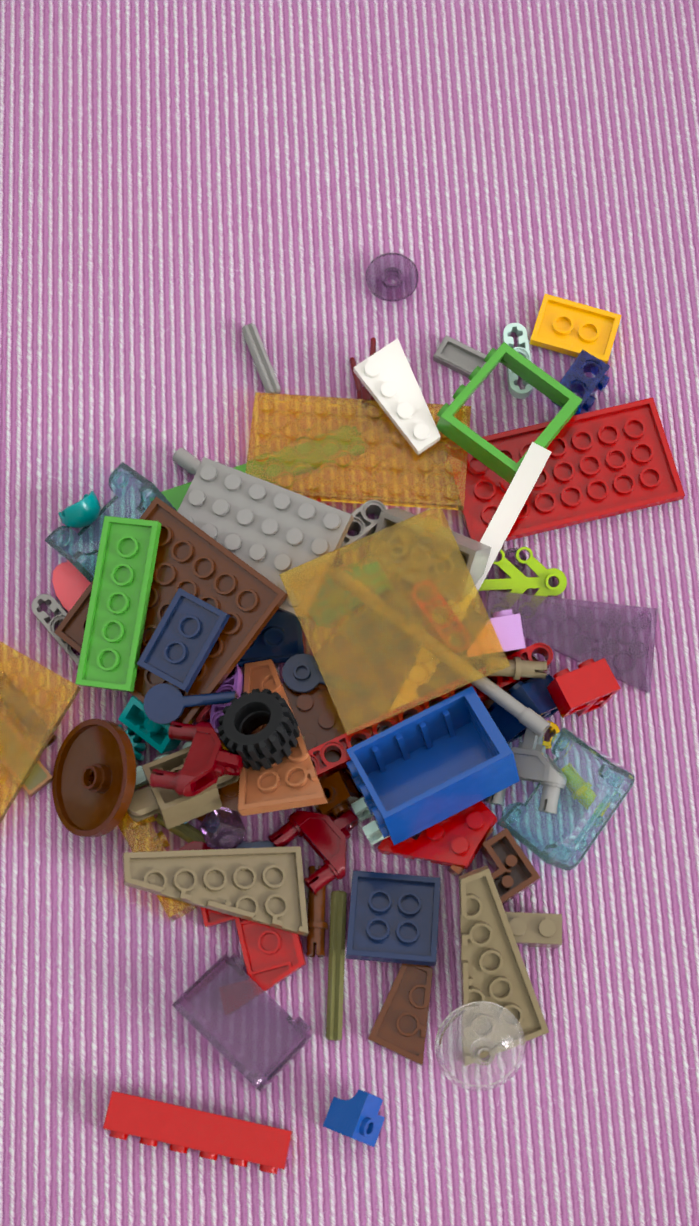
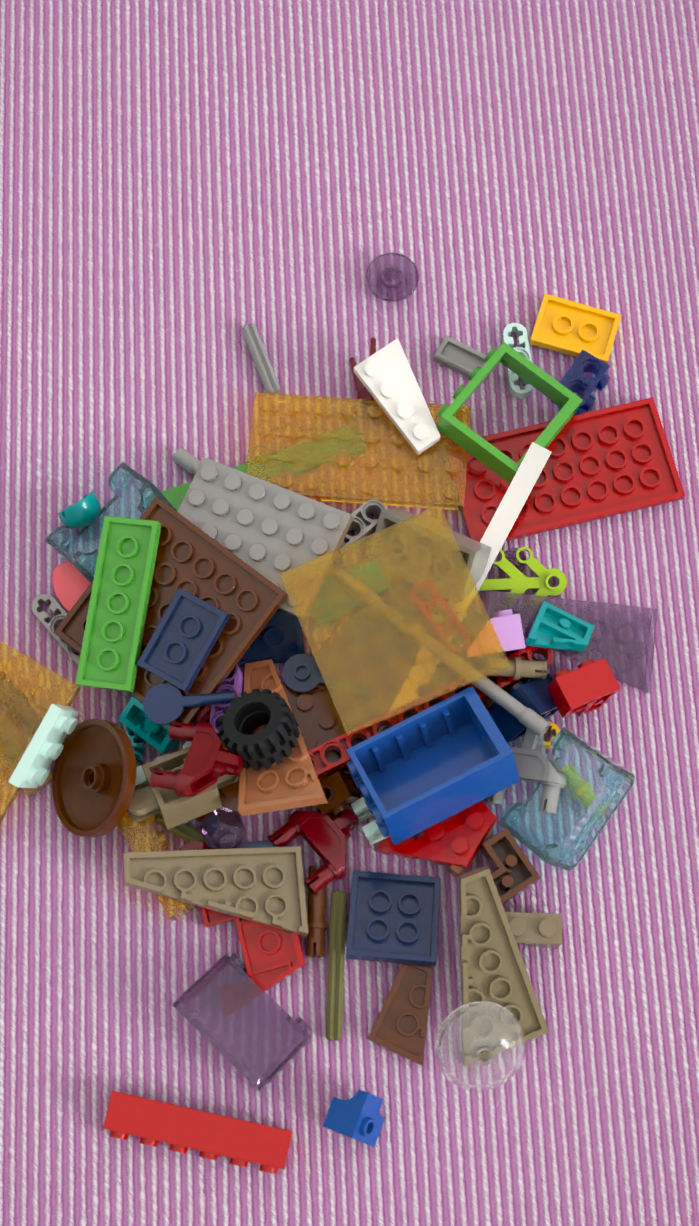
none -> light aqua plate [8,703,79,788]
none -> teal wing [525,601,595,652]

